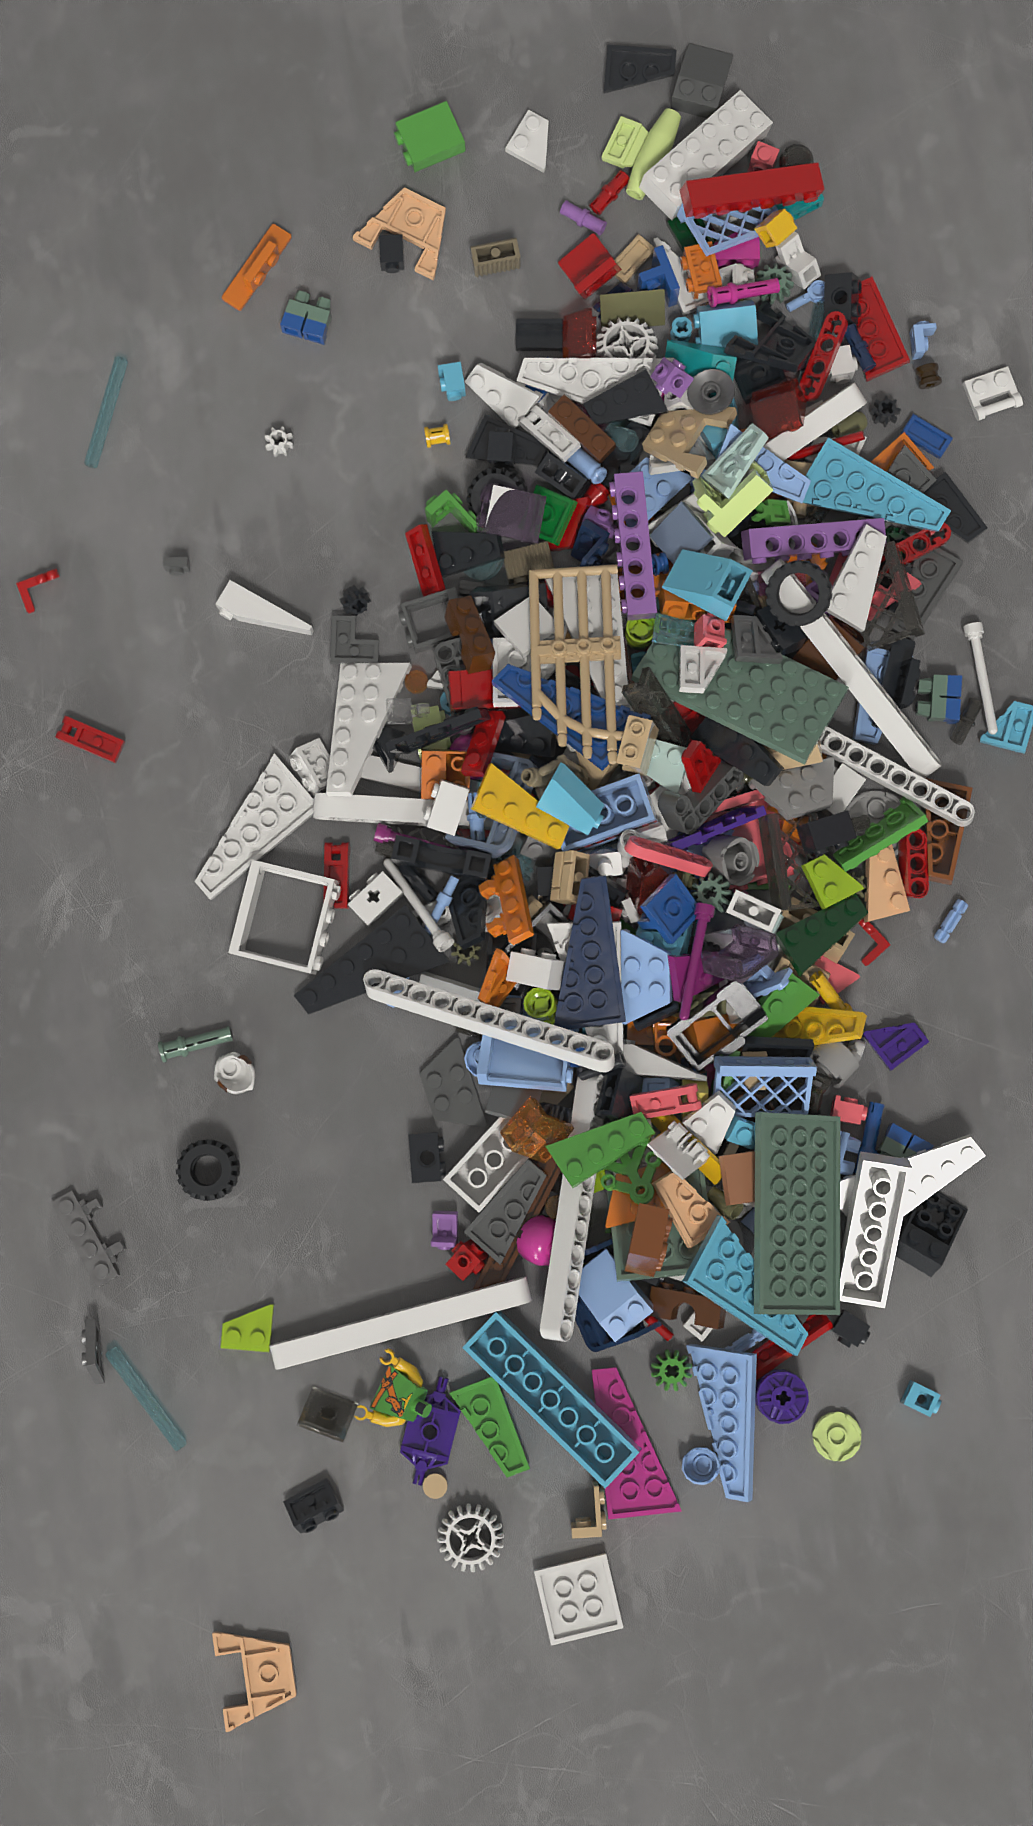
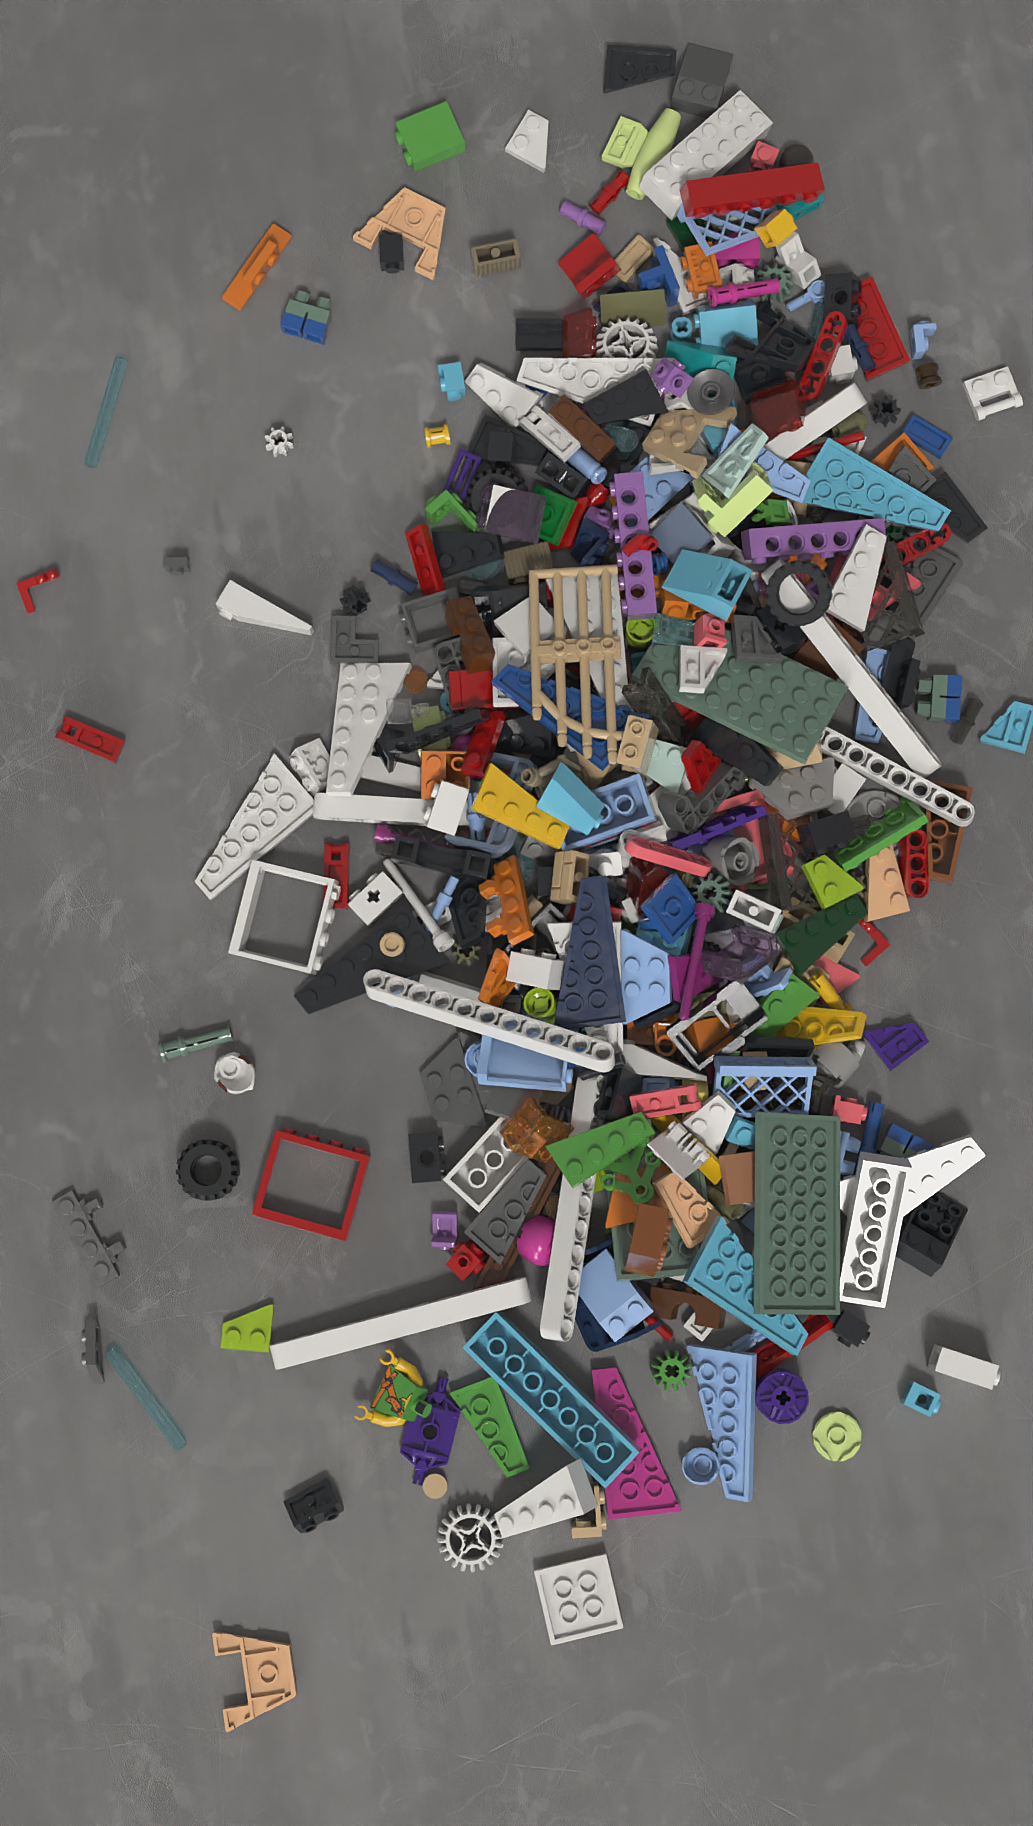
clear smoke slope [297,1387,359,1442] -> none
black axle [398,864,439,904] -> none
light blue axle [934,899,968,944] -> none
white piece [963,622,998,735] -> none
none -> red window [252,1127,371,1241]
none -> dark blue pin [370,558,418,596]
none -> tan tile [380,932,405,957]
none -> dark purple tile [442,449,483,502]
none -> white wedge [494,1458,598,1538]
none -> red arm [621,534,658,557]
none -> white brick [927,1344,1001,1390]

